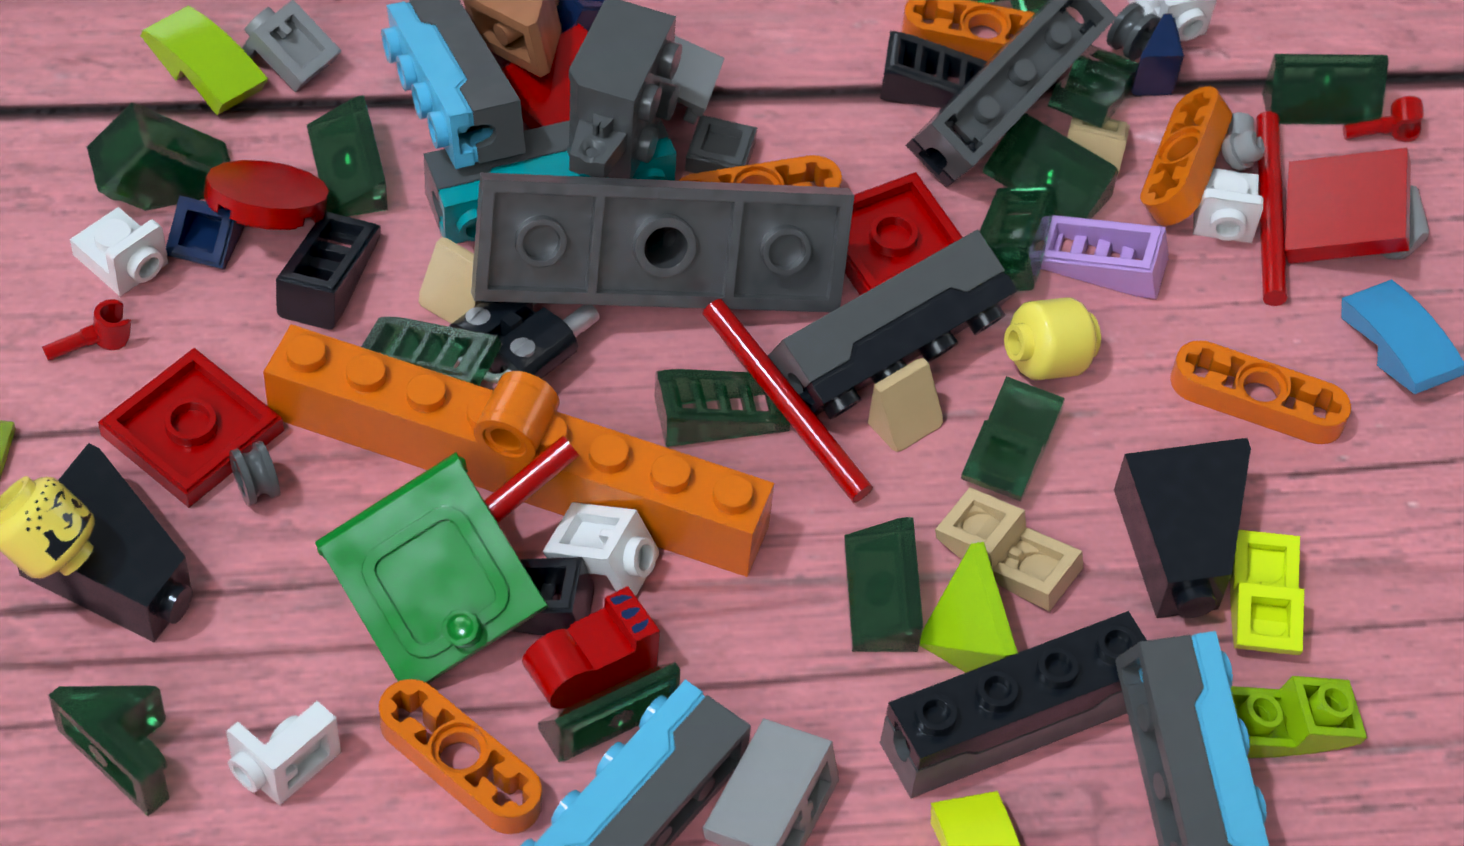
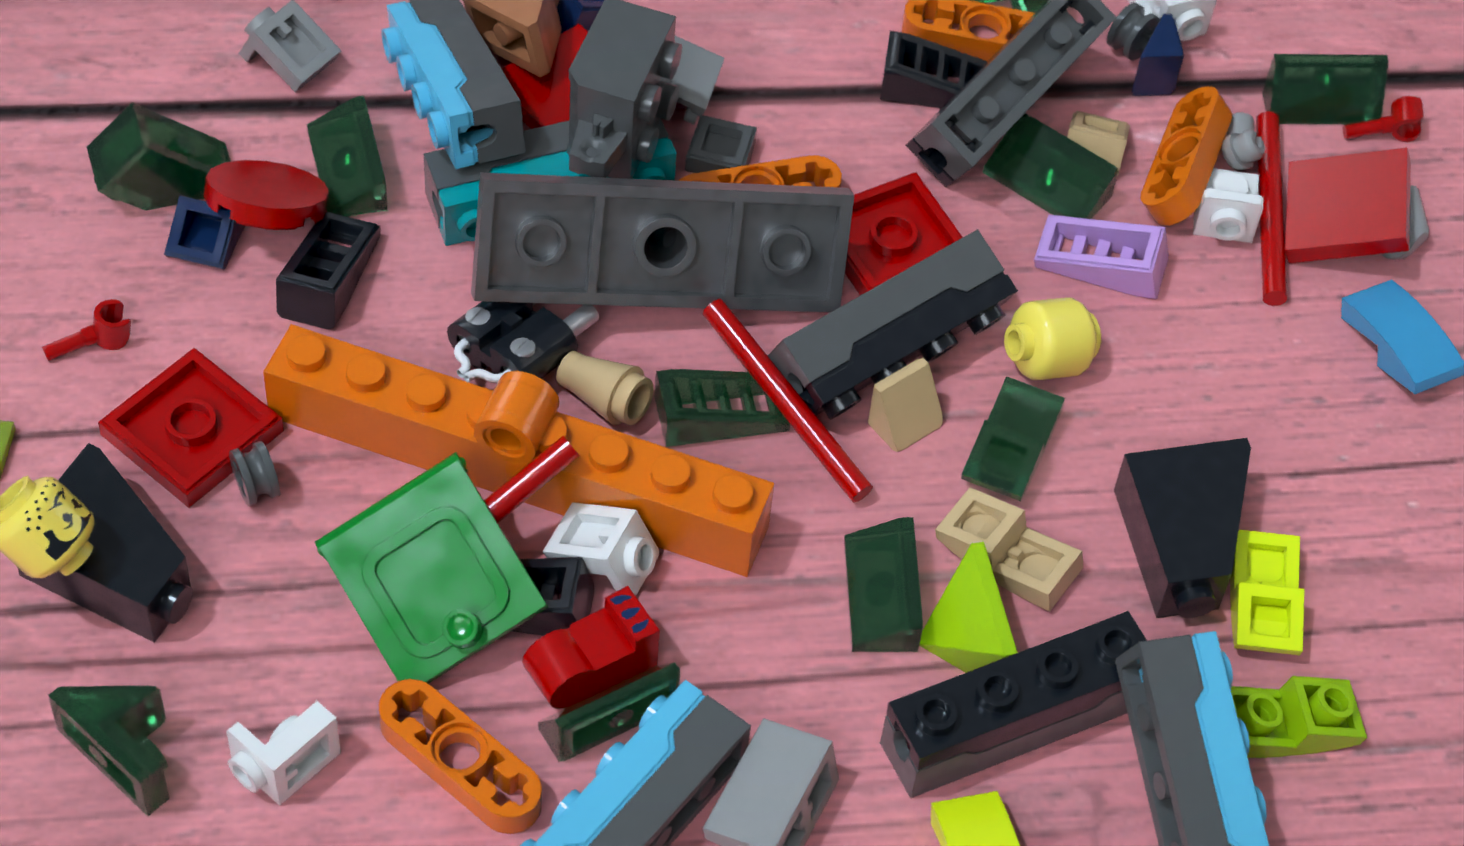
white bracket [70,207,168,297] -> none
lime slope [140,5,268,115] -> none
clear green slope [361,317,503,386] -> none
tan slope [419,237,482,324] -> none
clear green slope [979,187,1056,291] -> none
clear green slope [1048,44,1139,128] -> none
orange beam [1170,340,1351,444] -> none
none -> tan cone [556,351,654,425]

